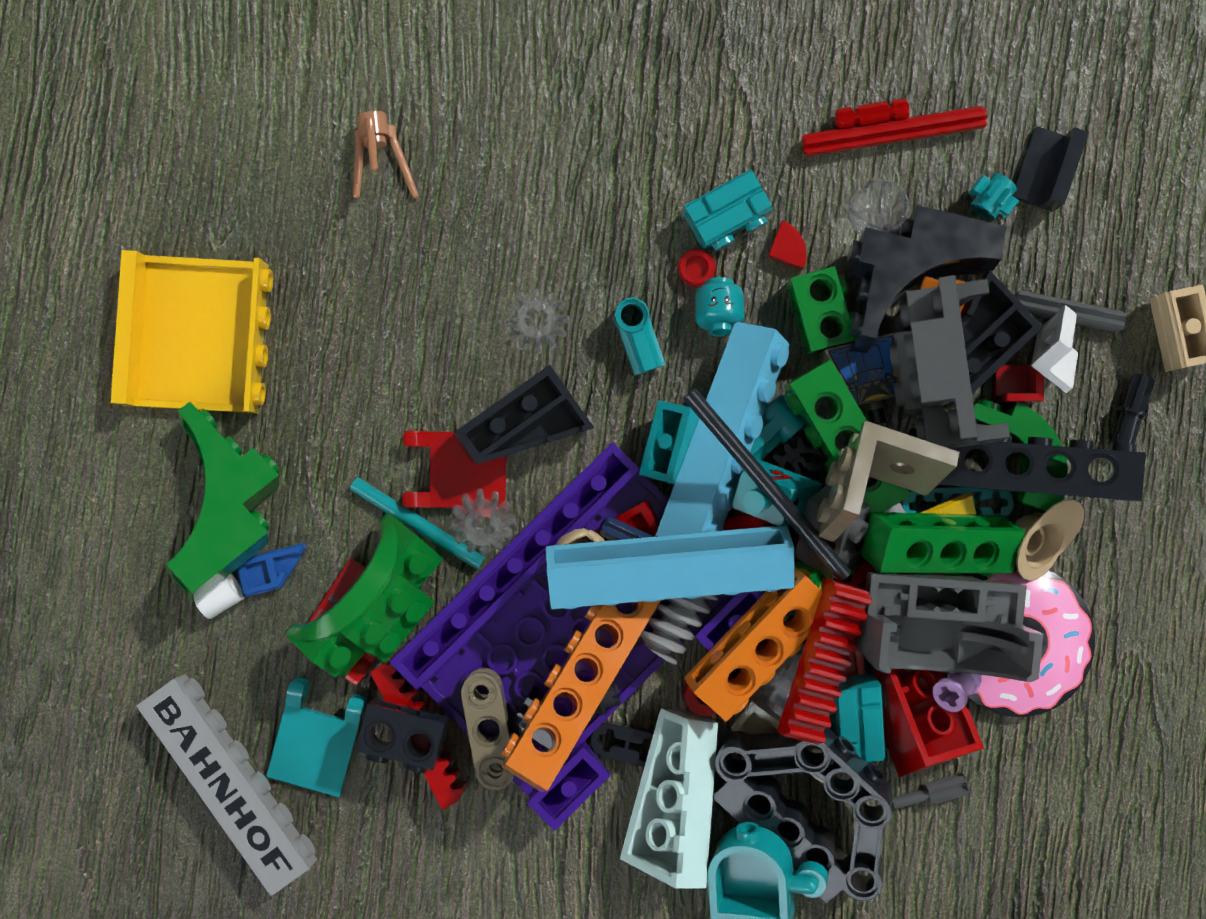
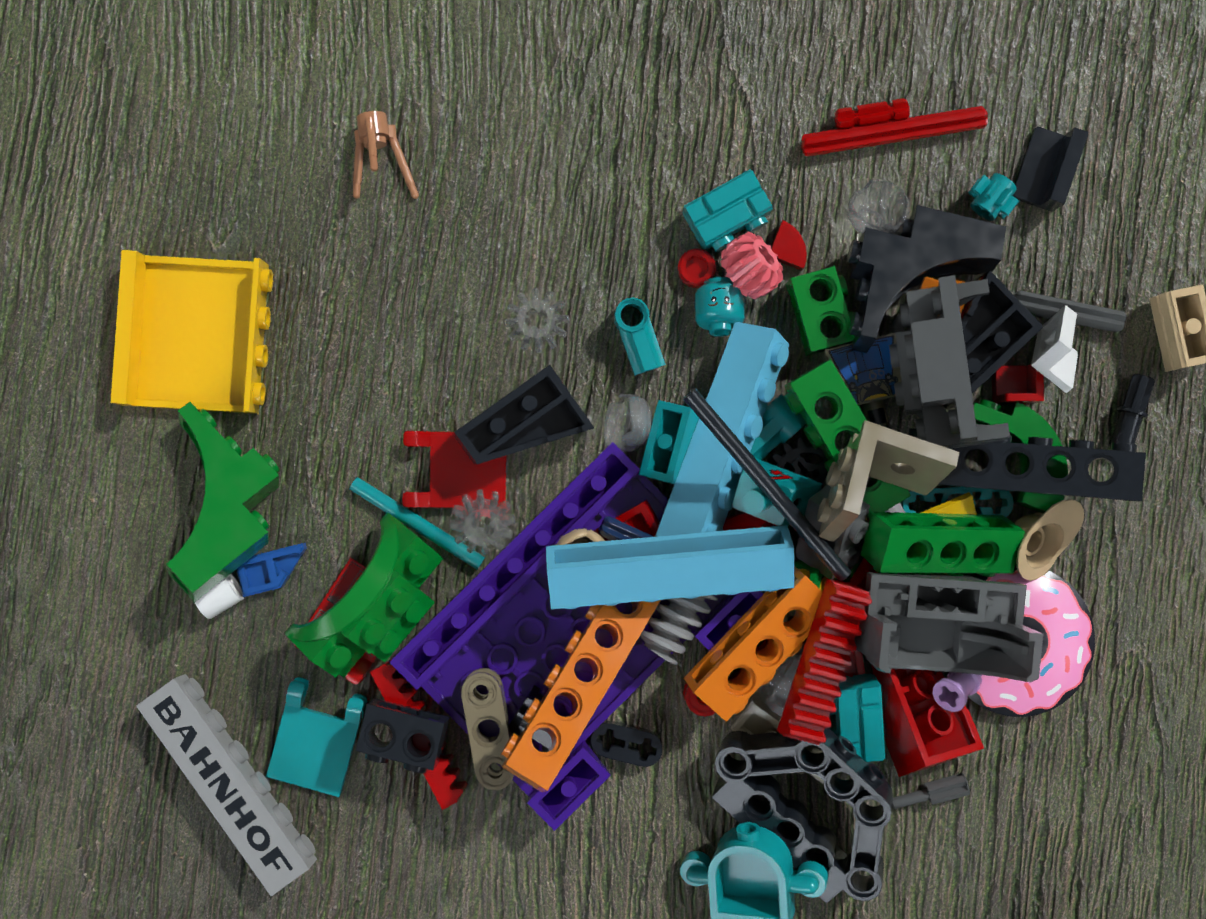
black piece [596,683,621,715] -> none
light aqua wedge [620,708,718,889] -> none
none -> clear hair [603,394,653,452]
none -> coral gear [720,232,784,300]

